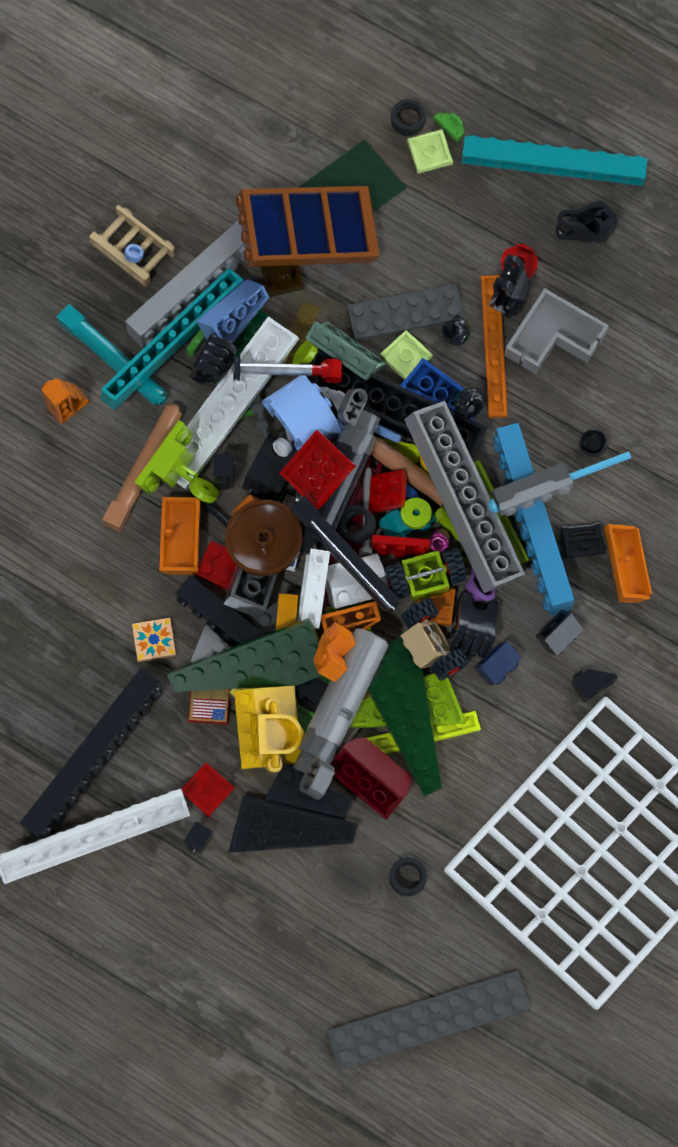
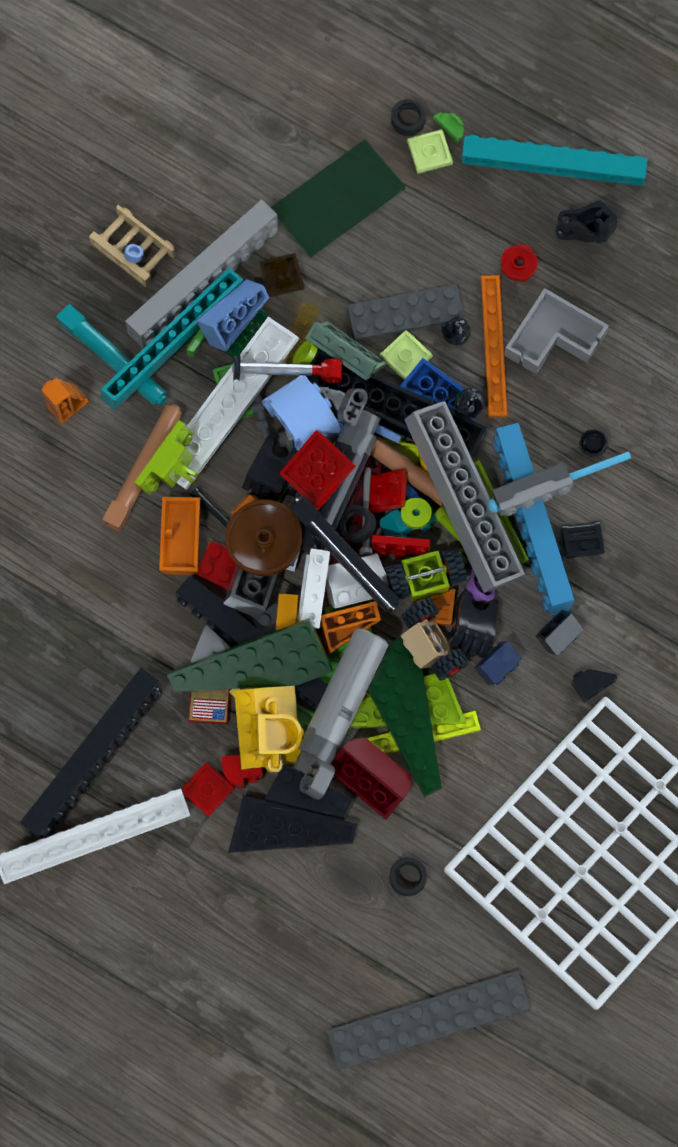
tile [132,618,176,662] -> none
black brick [184,821,214,855] -> none
black piece [189,334,237,385] -> none
lime piece [189,477,219,503] -> none
black brick [213,454,235,490] -> none
window [235,186,379,267] -> none
white tile [273,437,292,457] -> none
orange brick [313,622,356,682] -> none
dark pink brick [430,529,451,552] -> none
black piece [489,255,531,318] -> none
orange container [603,524,652,603] -> none
none -> red brick [221,755,263,789]

